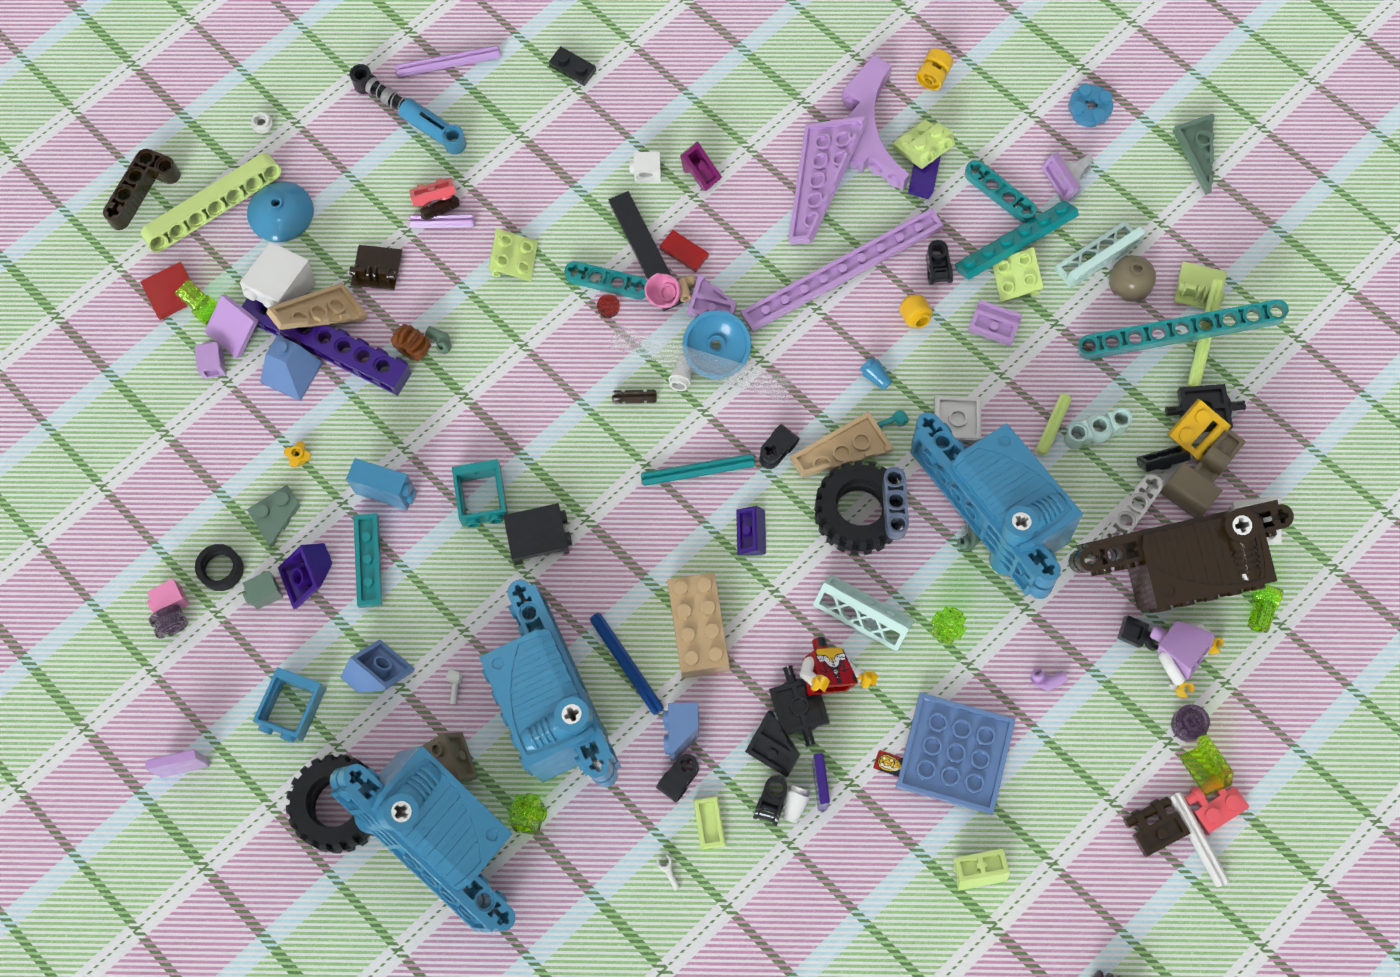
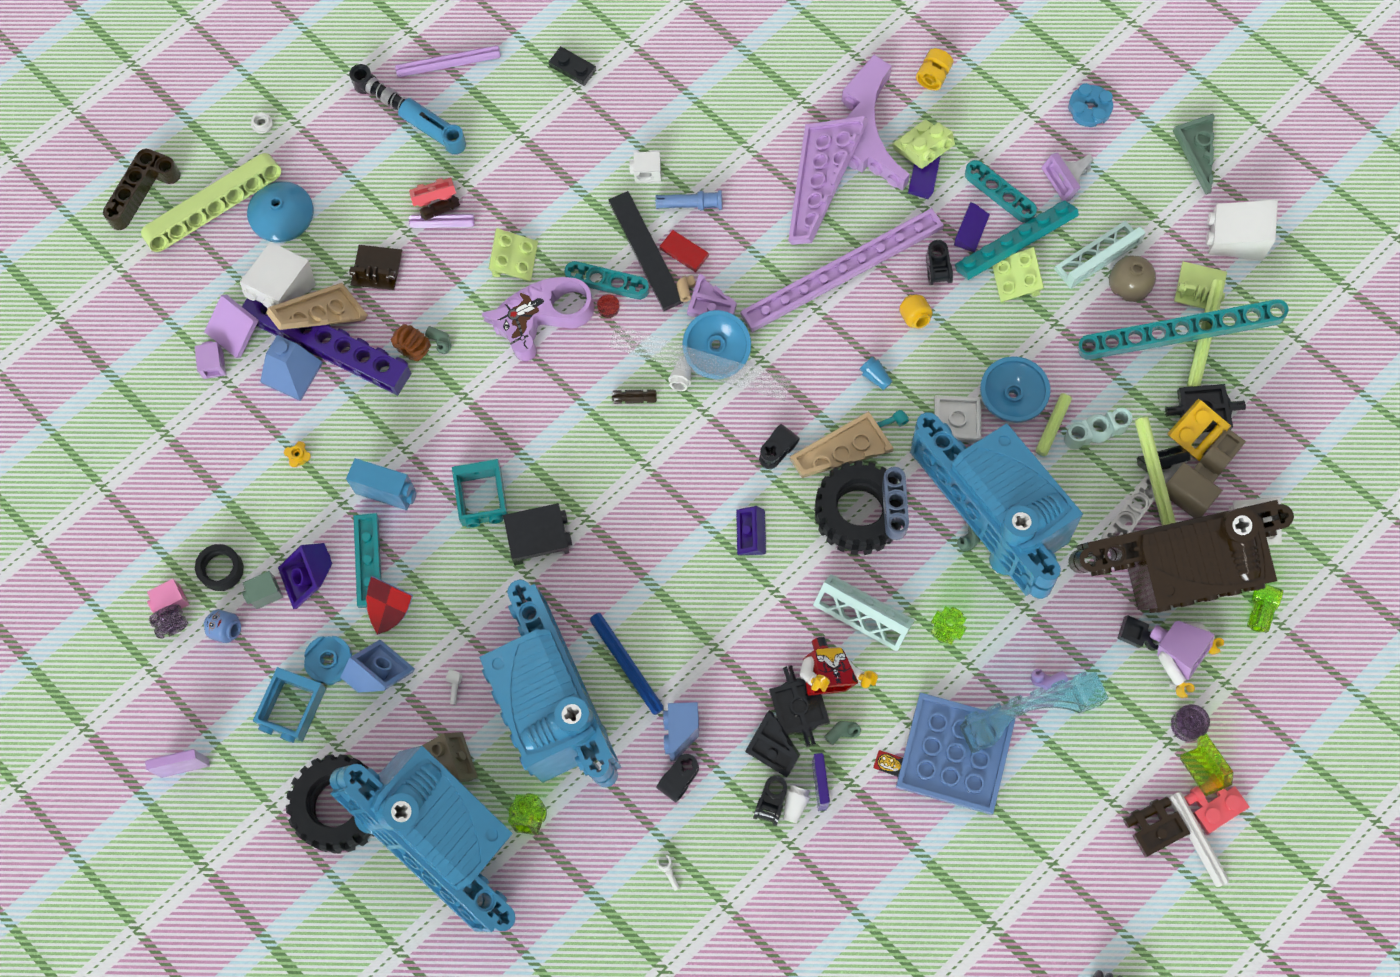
red tile [140,262,200,320] -> none
clear neon green piece [174,279,217,325] -> none
sand green wing [247,485,301,547] -> none
teal axle [641,454,755,486] -> none
bright pink hair [644,273,682,308] -> none
tan brick [667,572,729,679] -> none
magenta slope [680,142,722,191] -> none
yellowish green tile [693,796,726,850] -> none
yellowish green hinge [953,849,1010,891] -> none
lavender plate [968,300,1022,346] -> none
none -> medium blue head [204,609,241,643]
none -> dark azure plate [304,636,352,685]
none -> shield [366,576,413,635]
none -> lavender animal [482,277,595,361]
none -> medium blue pin [655,190,723,211]
none -> sand green arm [824,721,861,745]
none -> dark purple slope [954,202,990,252]
none -> clear light blue arch [959,672,1109,753]
none -> dark azure dish [980,357,1050,423]
none -> yellowish green axle [1135,417,1176,526]
none -> white slope [1206,200,1278,261]

